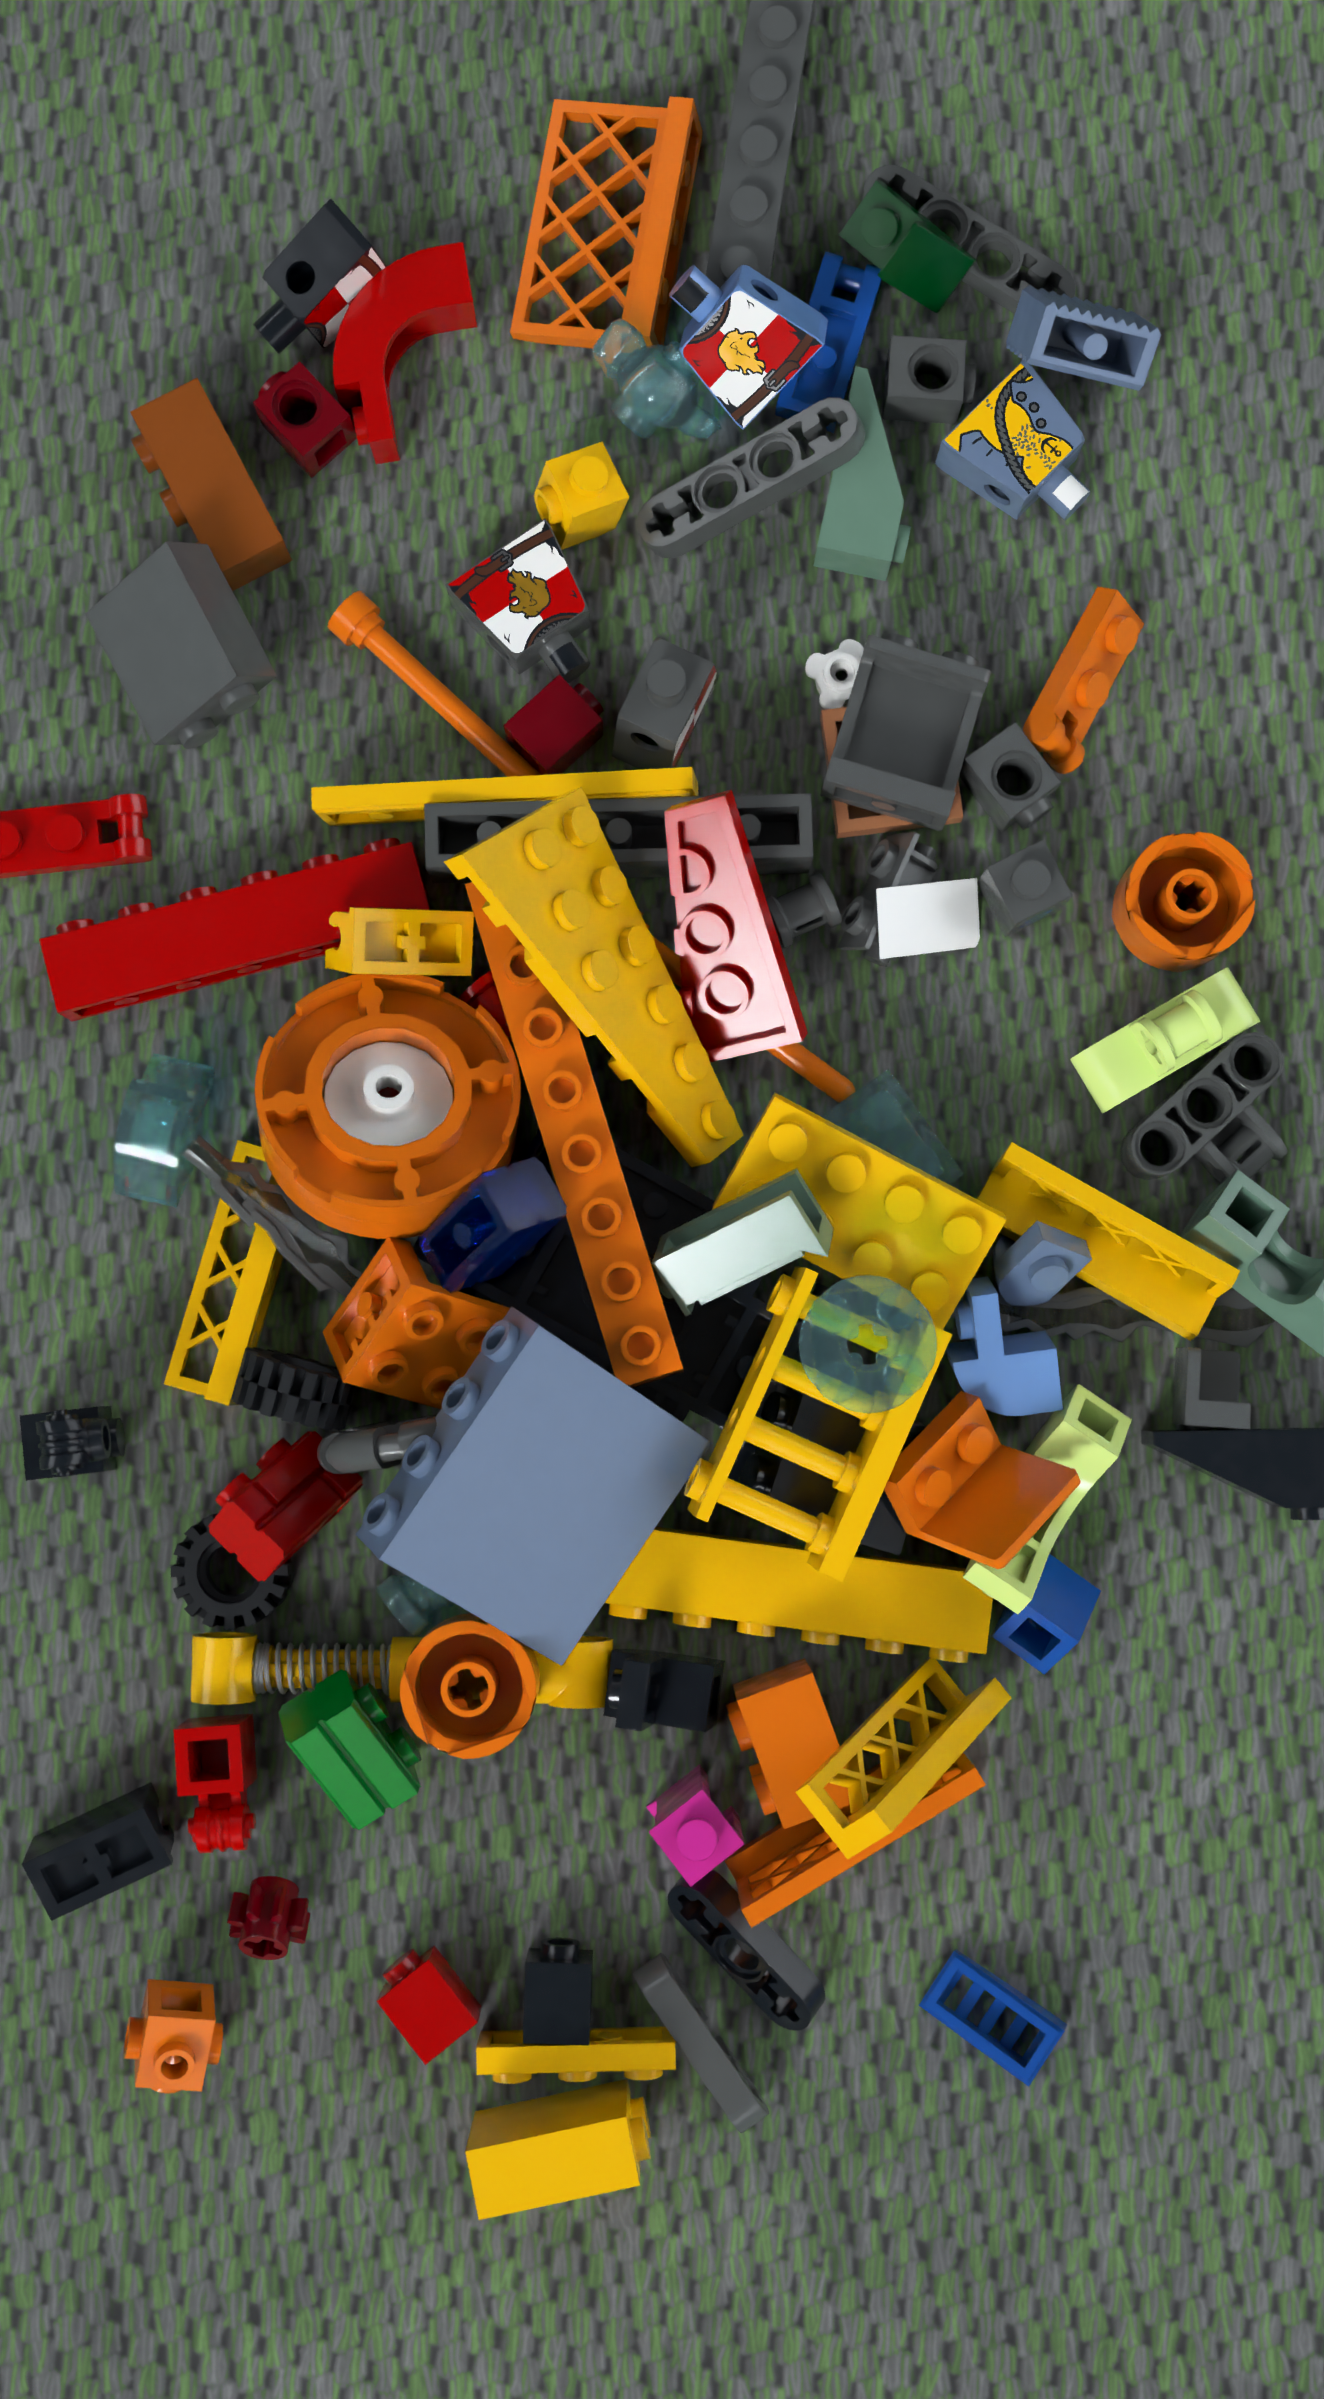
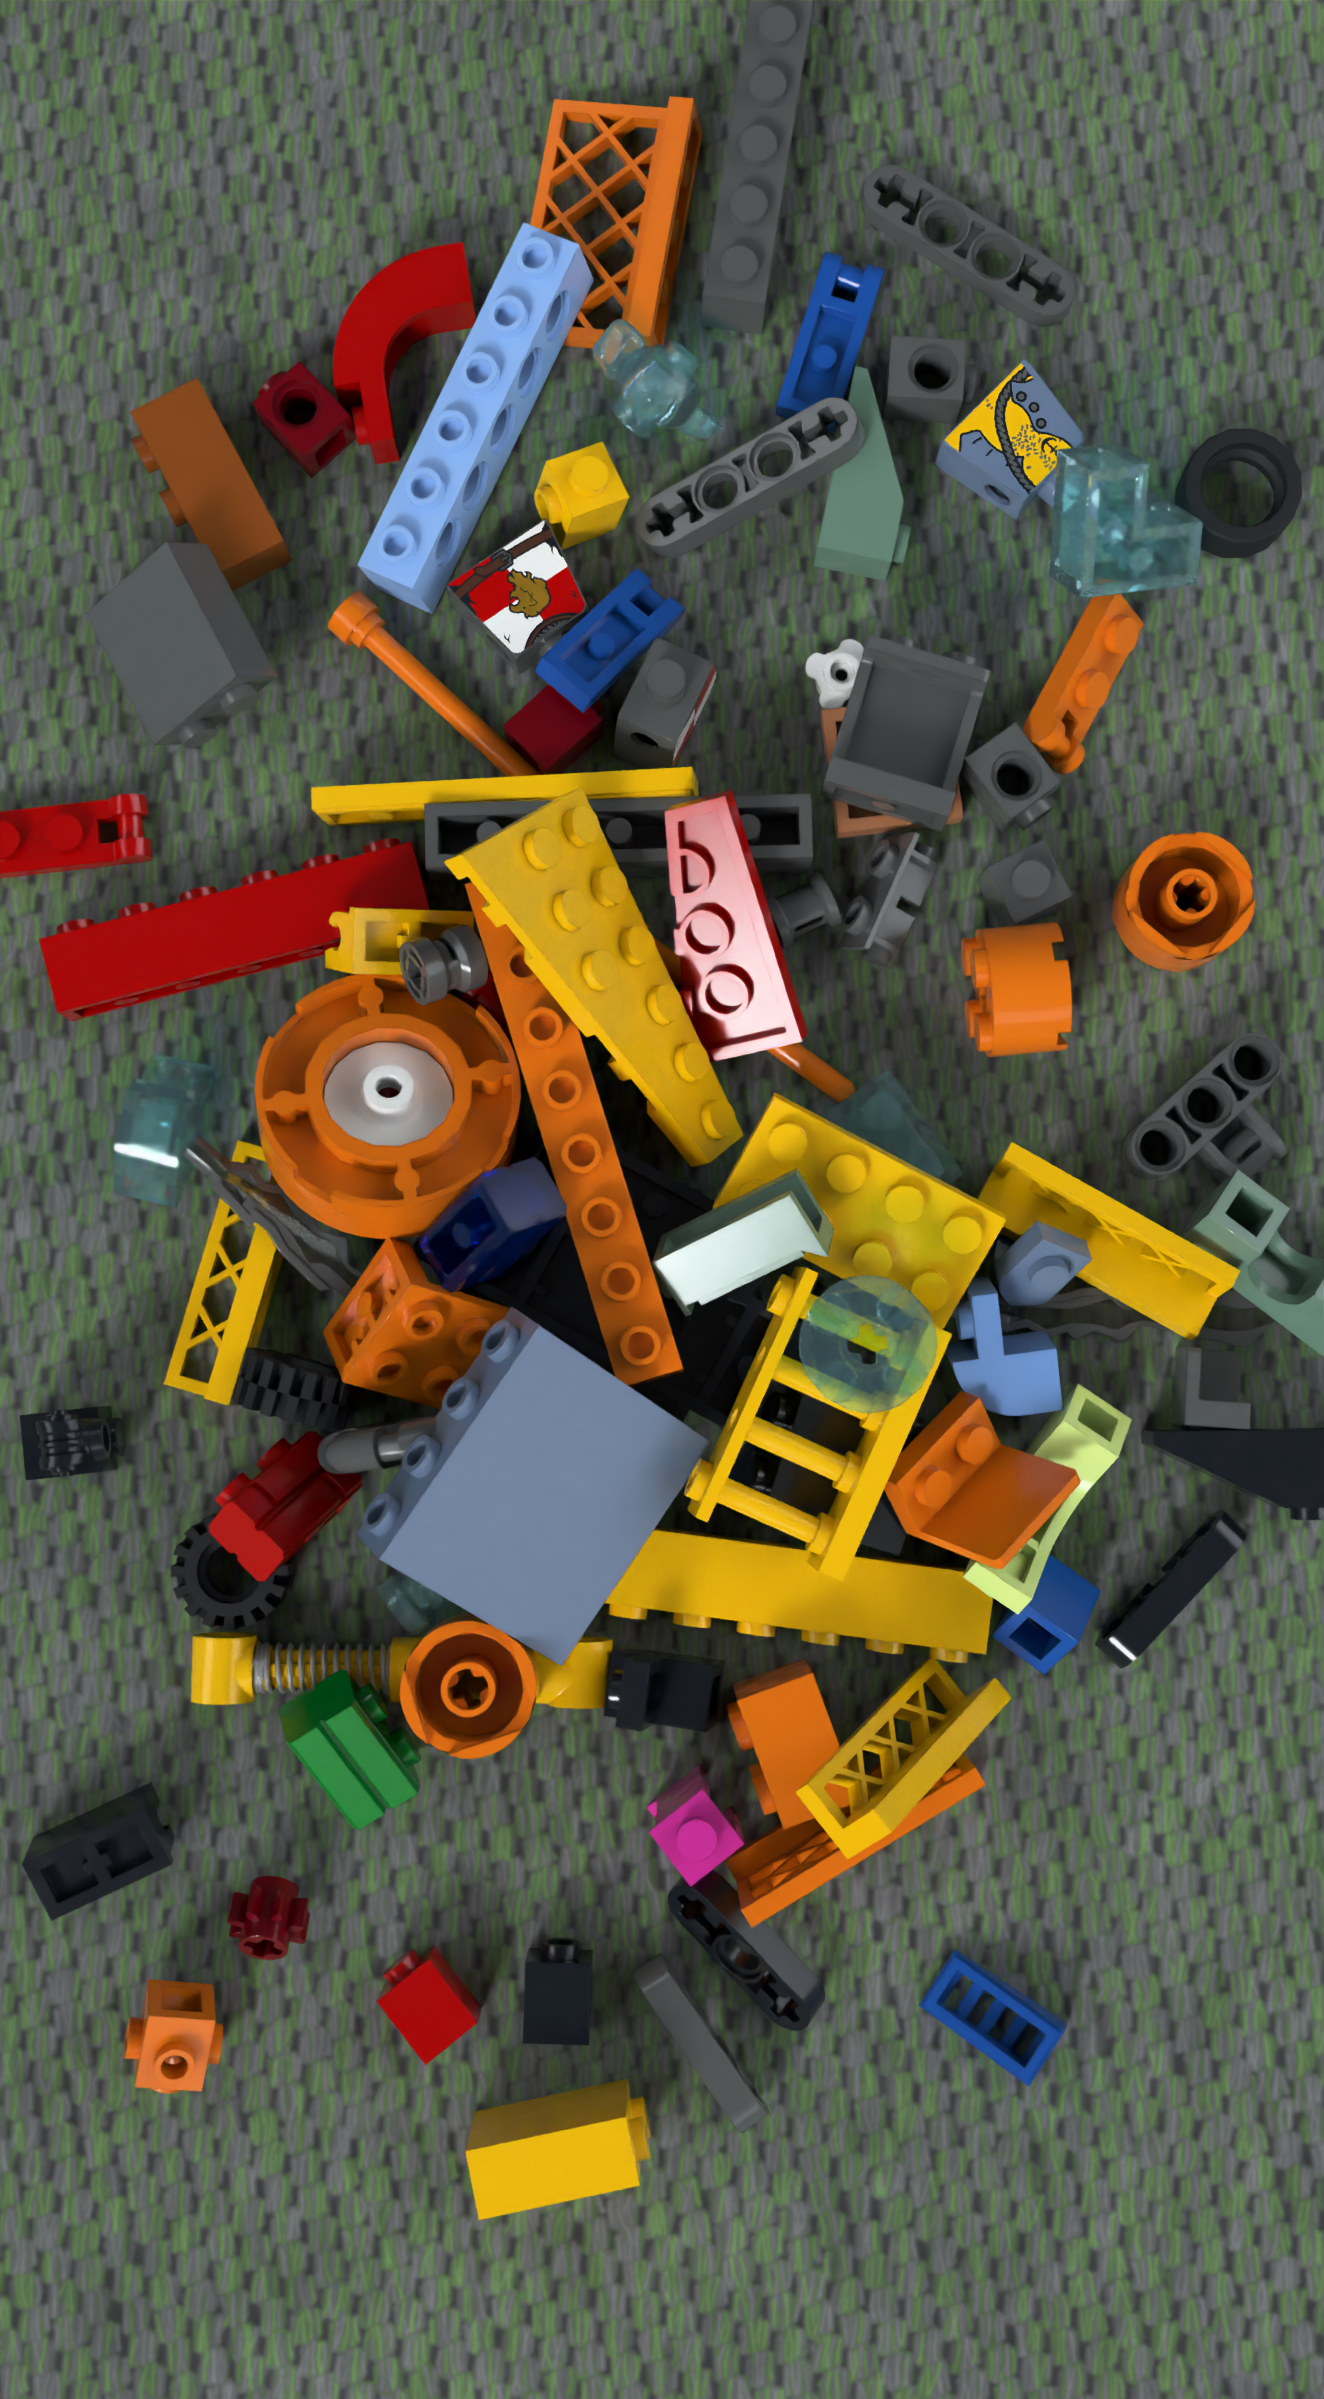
red brick [173,1713,257,1853] -> none
black torso [253,199,386,354] -> none
yellow plate [476,2026,676,2084] -> none
torso [669,265,828,430] -> none
dark green slope [839,180,977,313] -> none
white sticker [876,878,980,959] -> none
sand blue brick [1006,285,1161,391] -> none
yellowish green piece [1070,967,1260,1114] -> none
none -> light blue brick [358,222,594,614]
none -> dark grey wheel [399,924,488,1005]
none -> blue plate [534,568,686,713]
none -> orange brick [961,922,1072,1057]
none -> clear light blue brick [1049,444,1203,598]
none -> black beam [1095,1509,1248,1668]
none -> black tyre [1175,429,1302,558]

